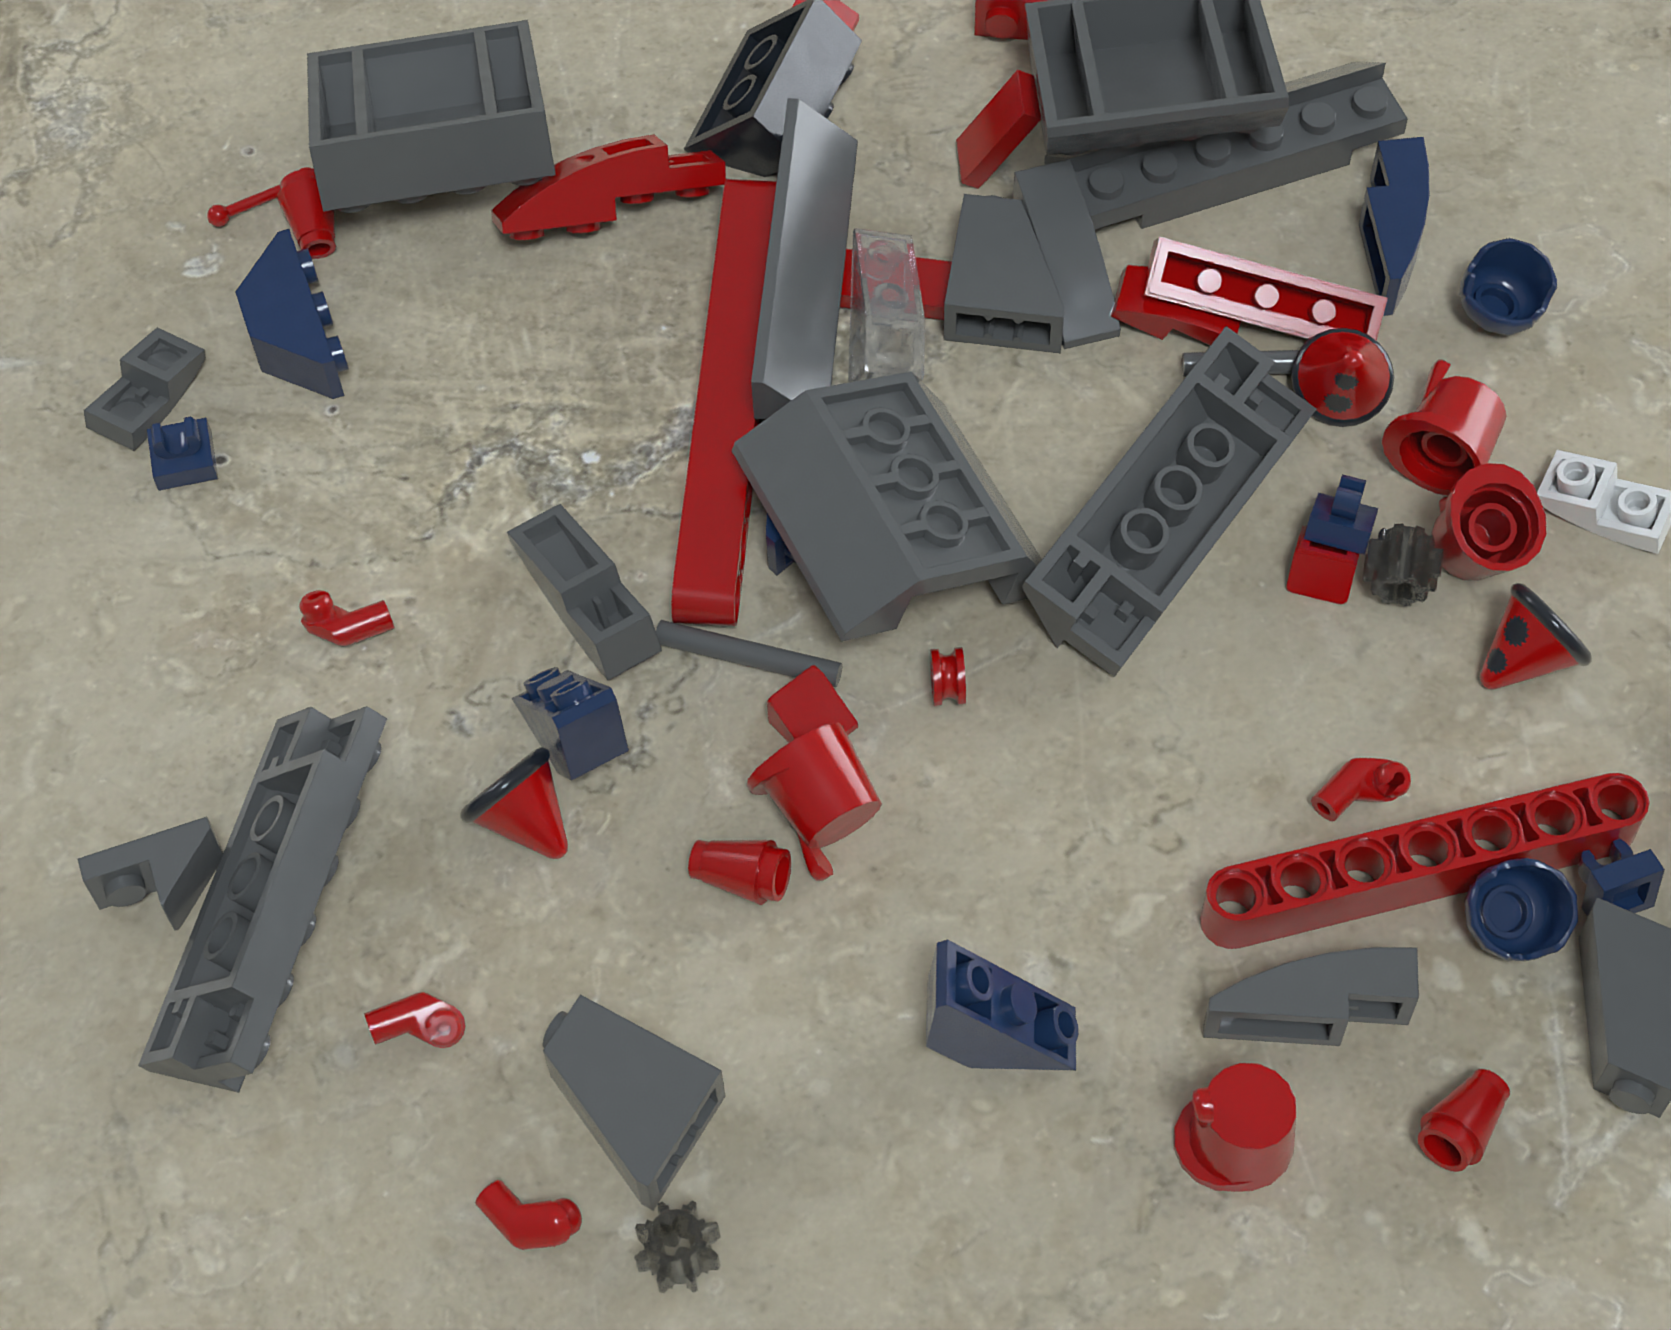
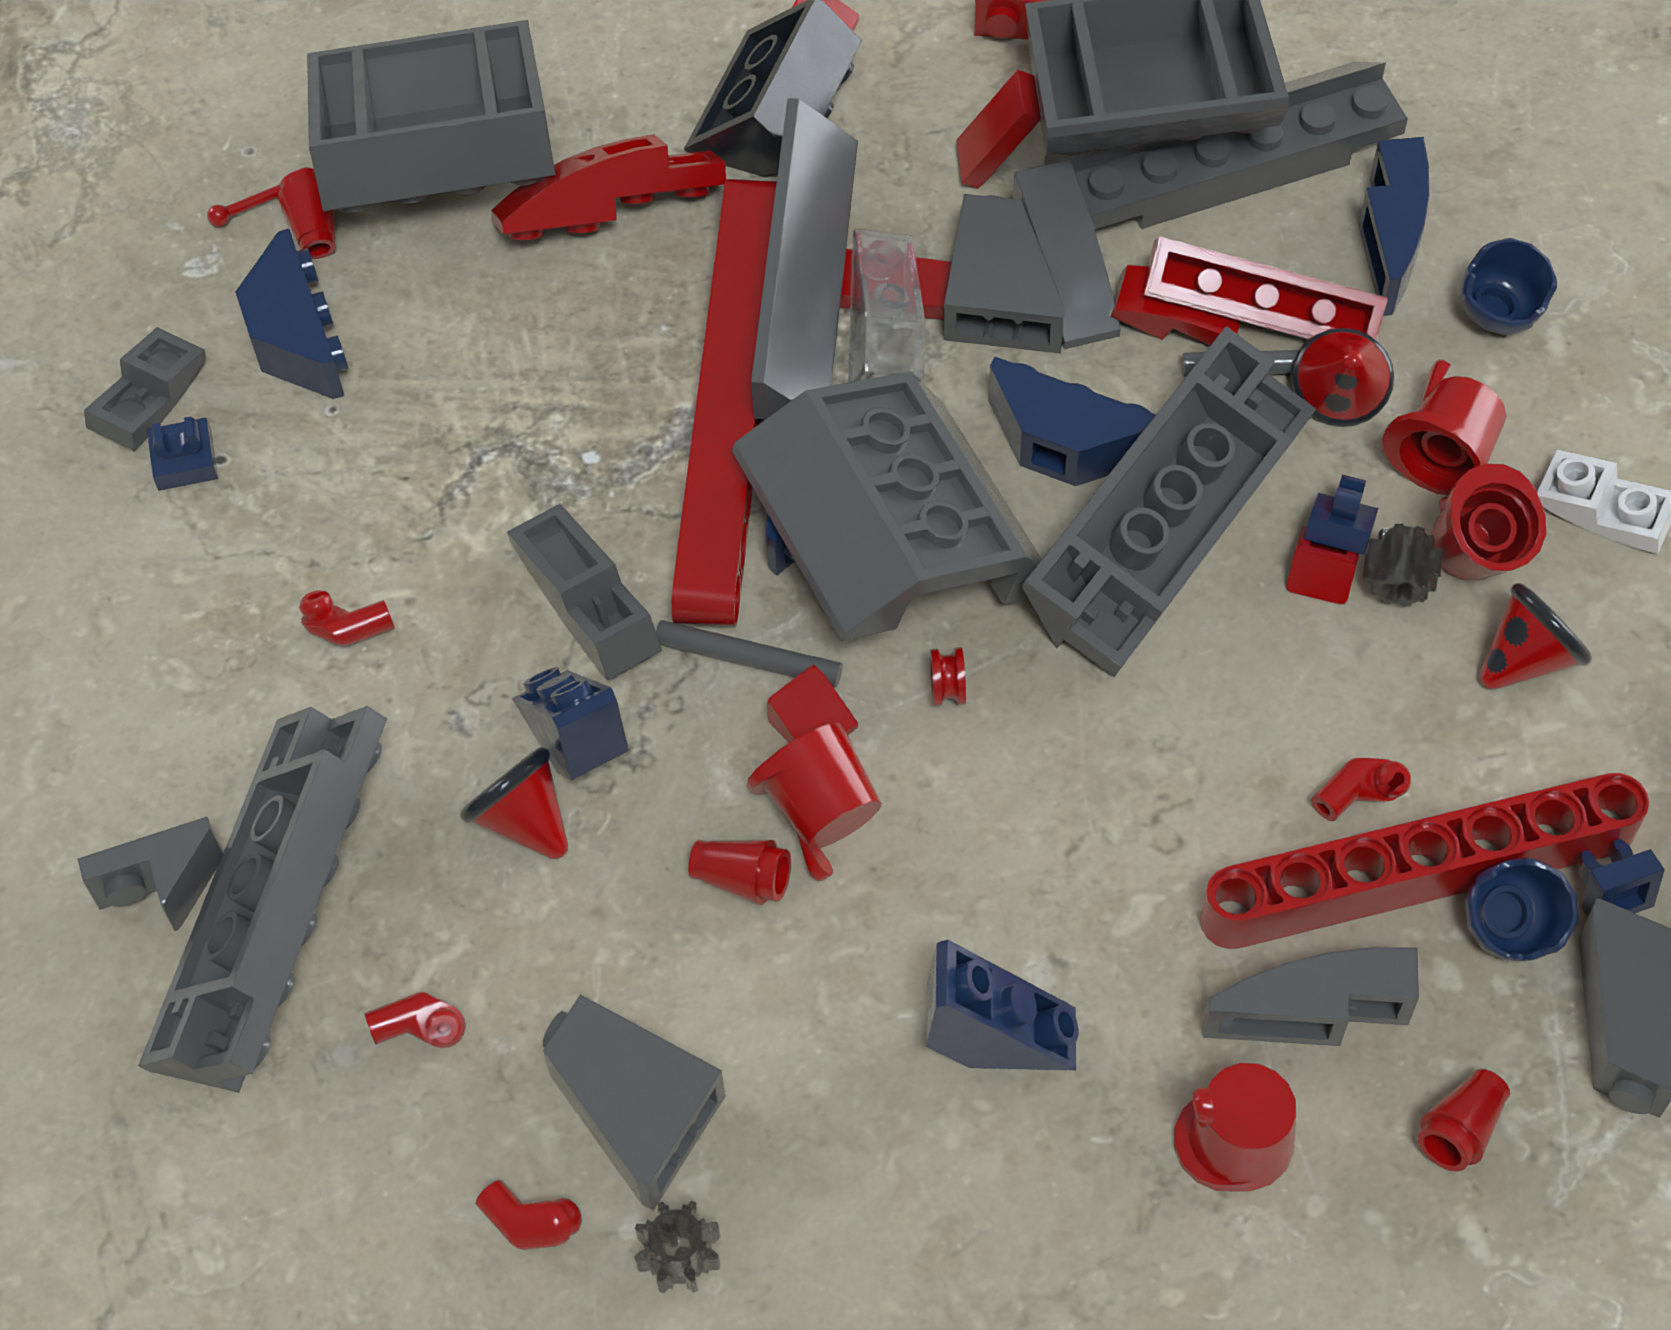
none -> dark blue slope [988,357,1156,486]

